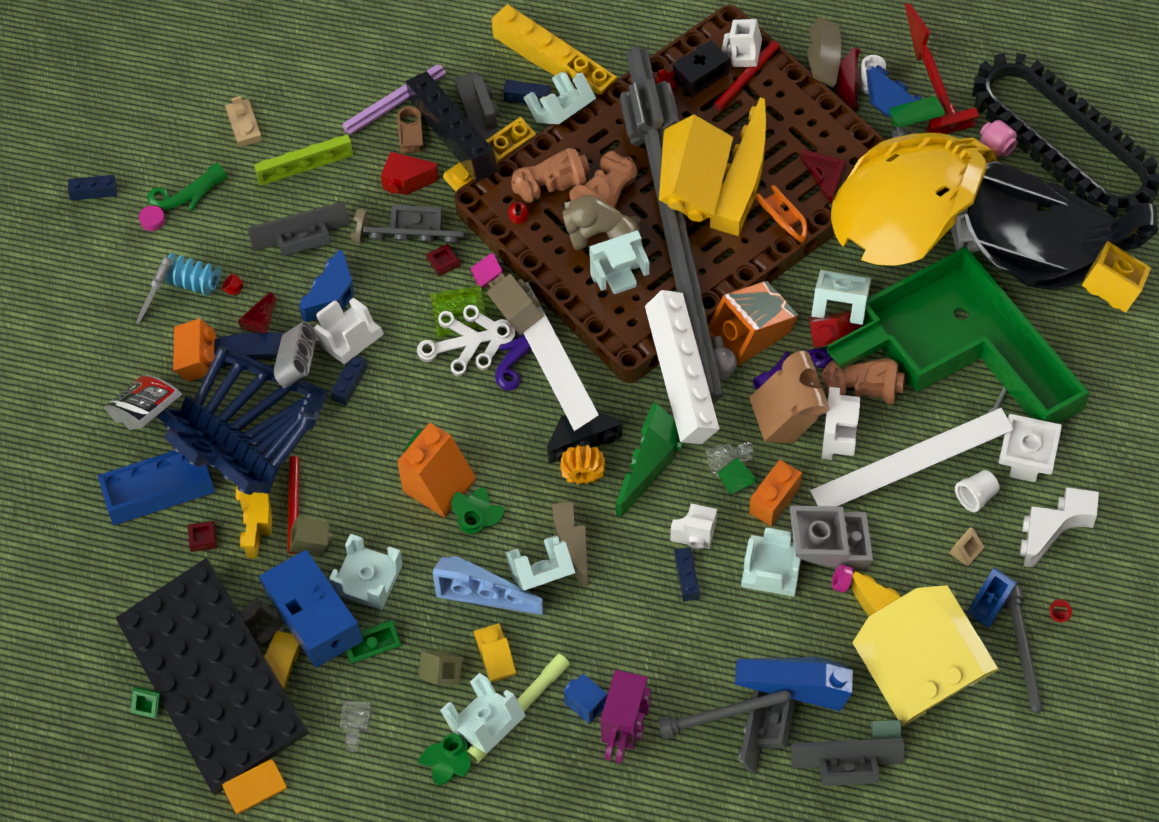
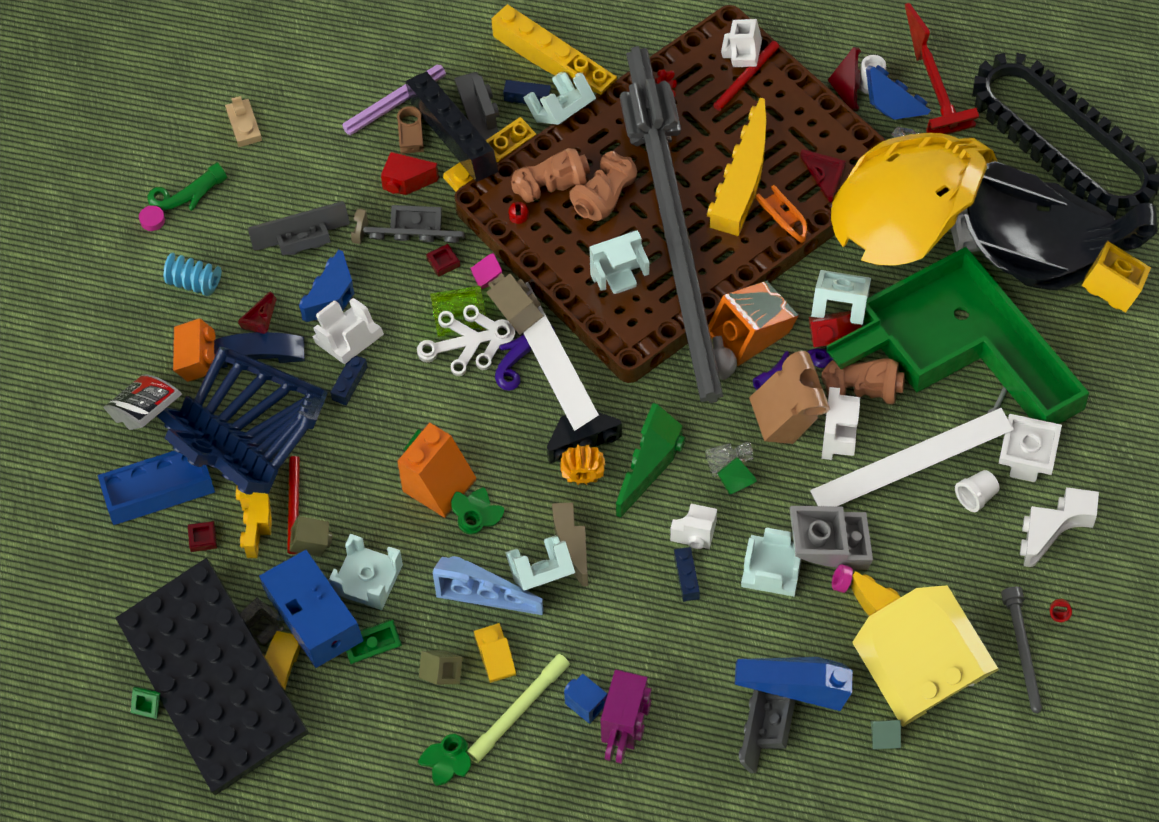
dark blue piece [68,175,117,200] -> none
light grey piece [136,256,173,324] -> none
red hinge [221,273,244,296] -> none
light orange slope [222,759,287,815] -> none
lime plate [254,134,353,186] -> none
light grey beam [274,322,316,387] -> none
clear plate [340,700,372,752] -> none
light aqua panel [440,673,526,754] -> none
dark tan animal [563,195,640,251] -> none
white brick [645,290,719,444] -> none
dark grey piece [658,690,791,740] -> none
yellow slope [659,115,733,222] -> none
black brick [673,40,730,98] -> none
orange brick [749,459,802,527] -> none
dark grey bracket [791,738,904,786] -> none
dark tan slope [806,16,841,88] -> none
green slope [889,96,945,128] -> none
tan slope [949,528,985,566] -> none
blue slope [966,567,1017,628] -> none
bright pink head [980,120,1018,157] -> none

